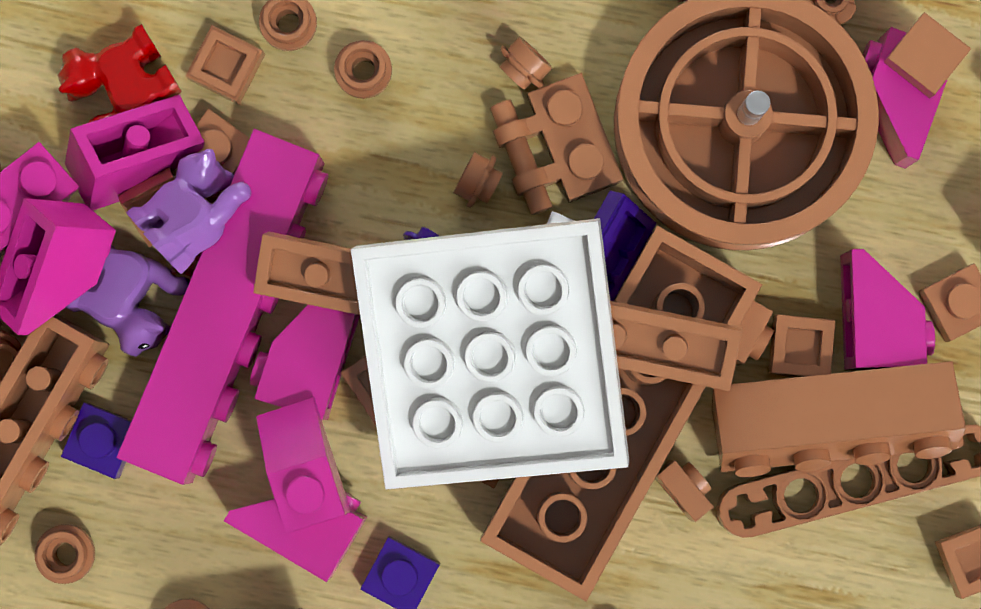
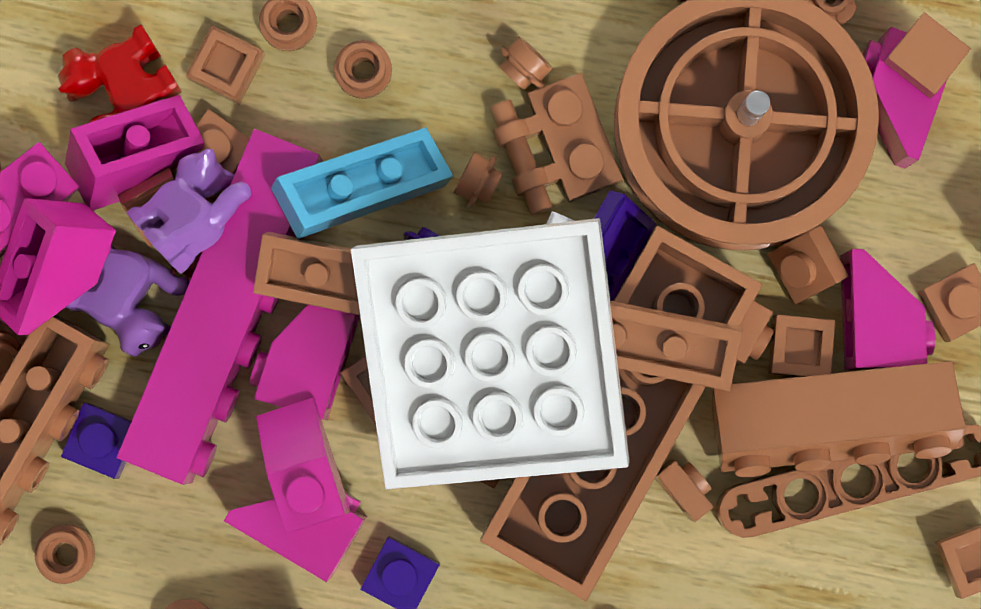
none -> medium azure plate [271,127,453,239]
none -> nougat plate [767,225,849,305]

